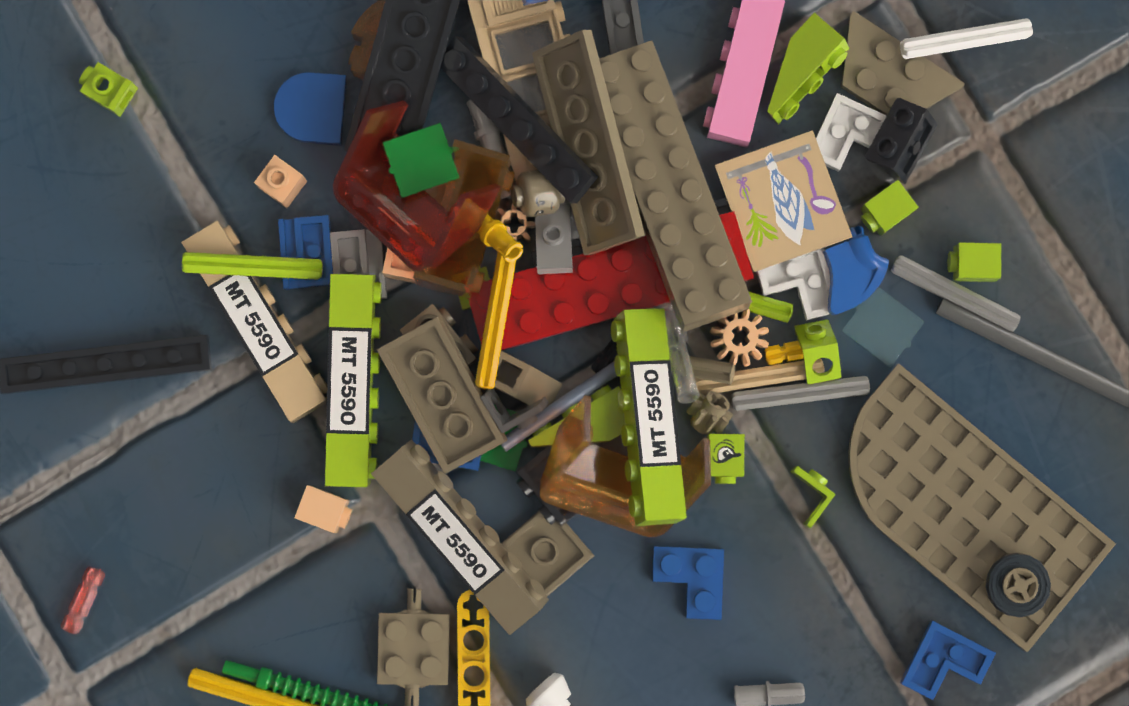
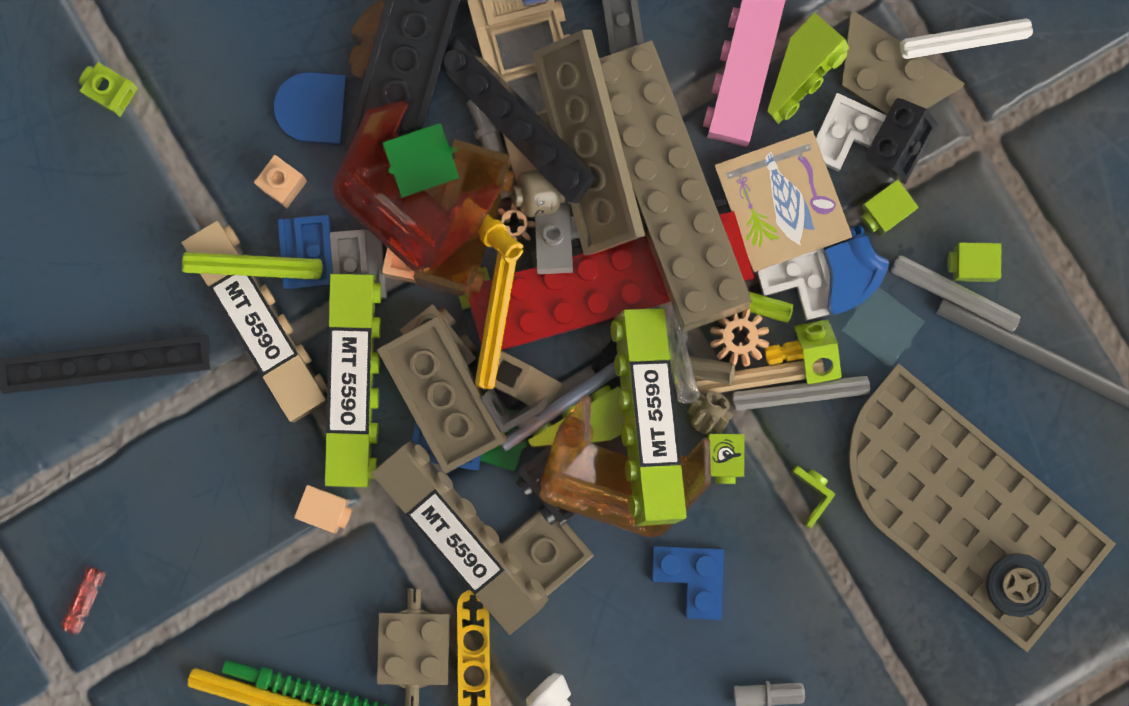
blue plate [900,620,996,700] -> none

